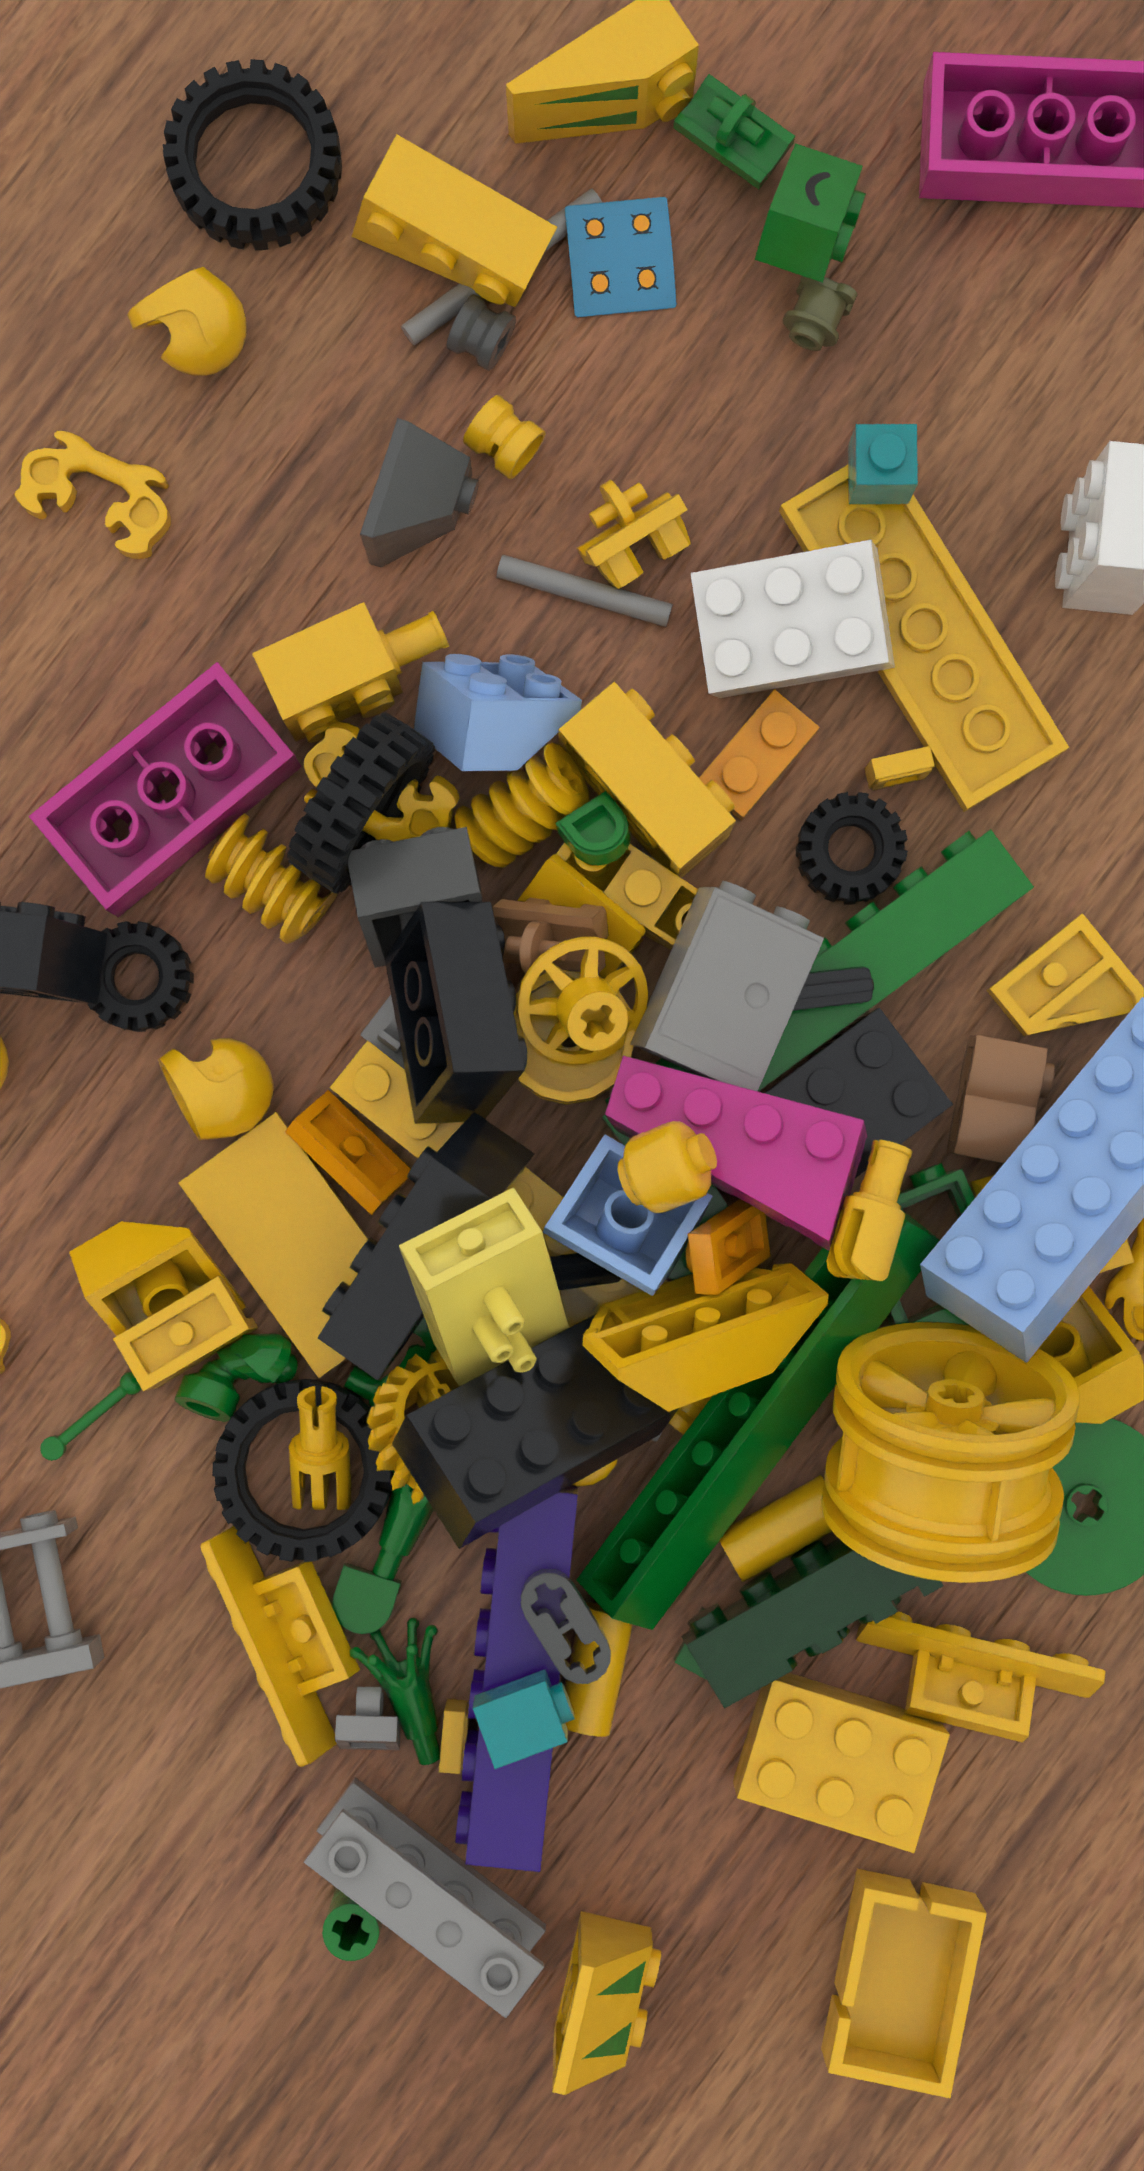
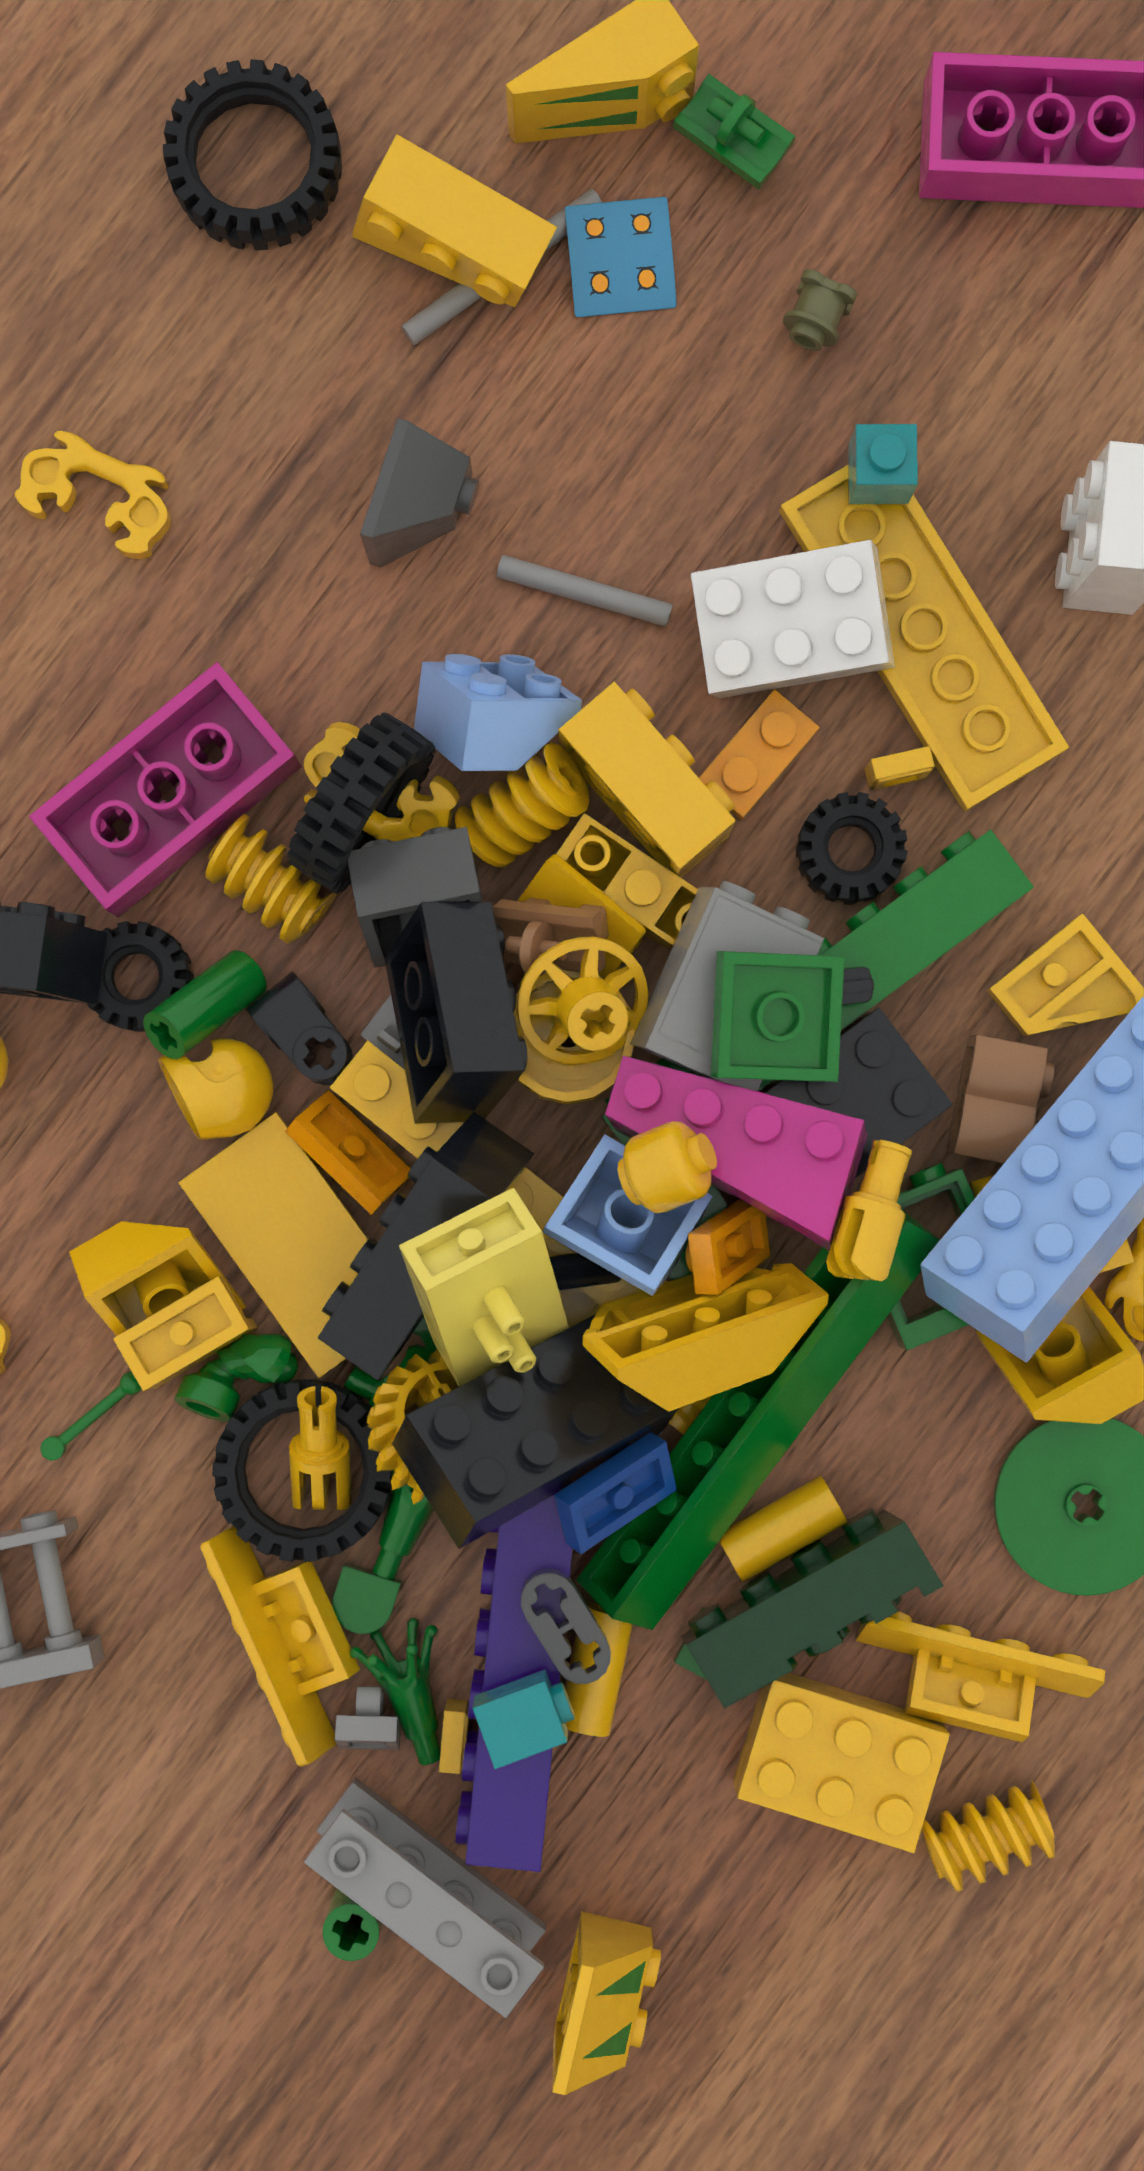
yellow helmet [127,267,247,376] -> none
yellow brick [252,602,449,743] -> none
dark grey wheel [446,294,516,371] -> none
yellow wheel [463,395,546,480] -> none
green tile [556,791,630,865] -> none
yellow hips [577,480,691,589] -> none
green brick [754,143,866,283] -> none
yellow wheel [821,1322,1080,1583] -> none
yellow piece [821,1868,987,2098] -> none
none -> green piece [143,950,266,1059]
none -> black piece [246,971,353,1086]
none -> blue plate [554,1432,677,1554]
none -> green plate [711,951,845,1082]
none -> yellow piece [921,1780,1055,1893]

